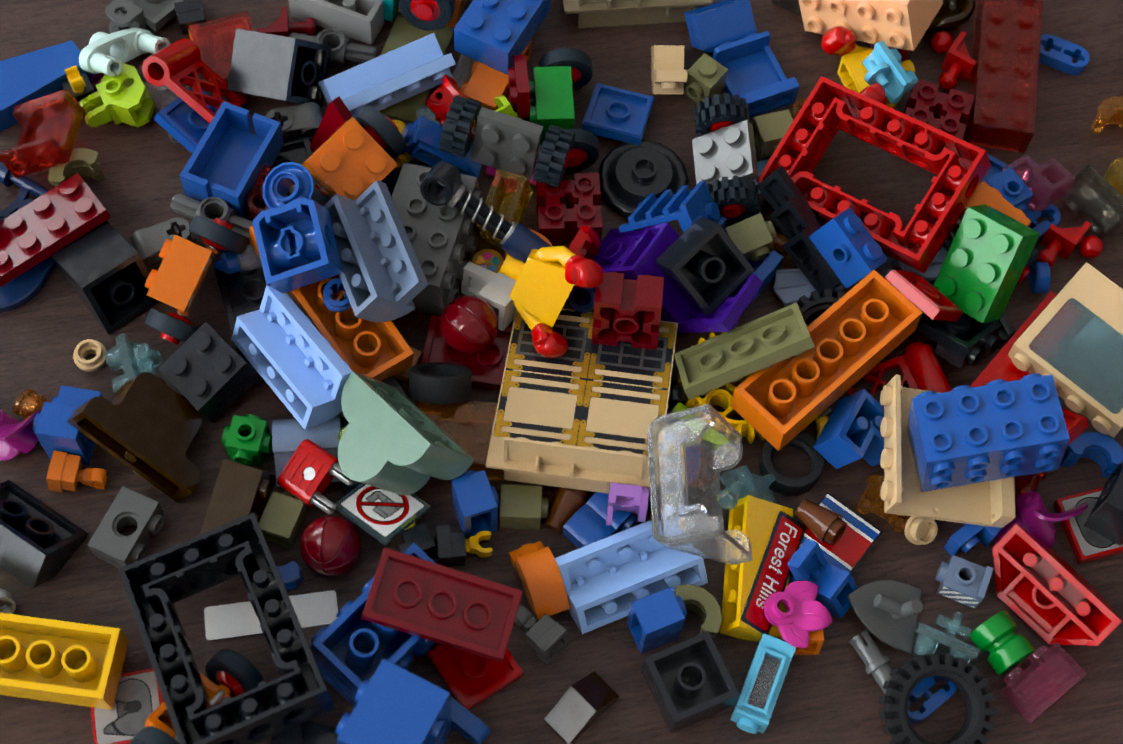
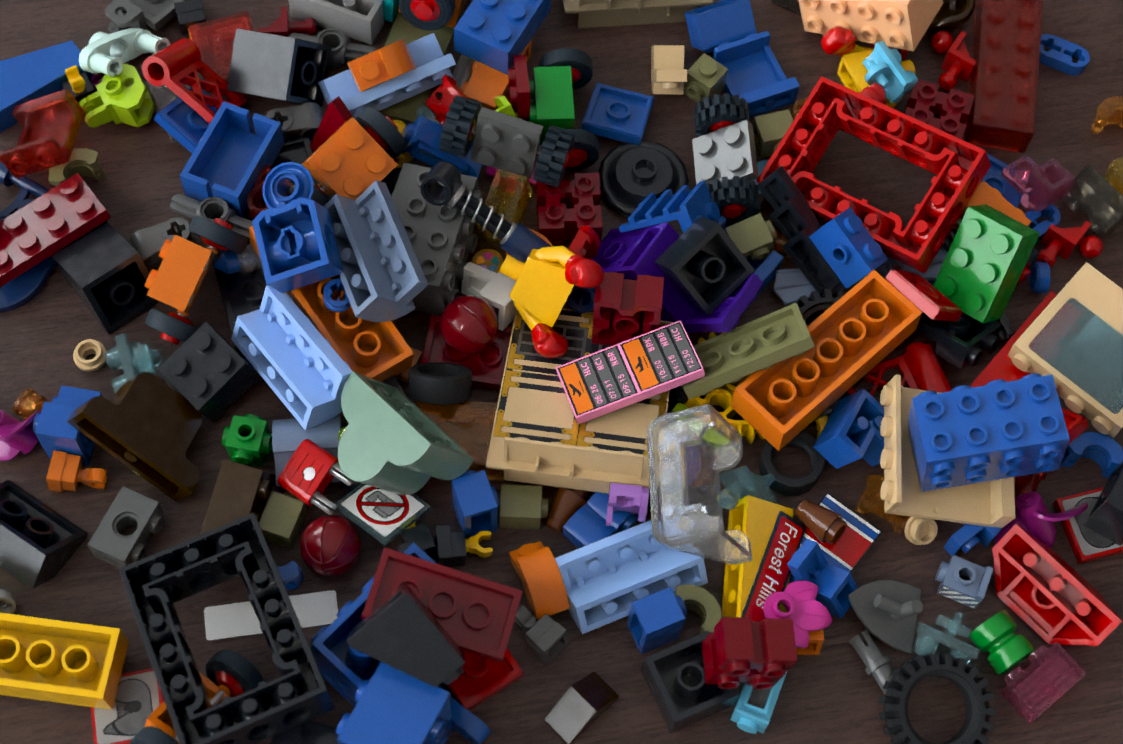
blue beam [907,676,957,724] -> none
blue brick [986,167,1034,213] -> none
none -> black slope [346,584,465,688]
none -> orange brick [347,39,416,92]
none -> tile [555,320,705,425]
none -> dark red brick [702,617,797,690]

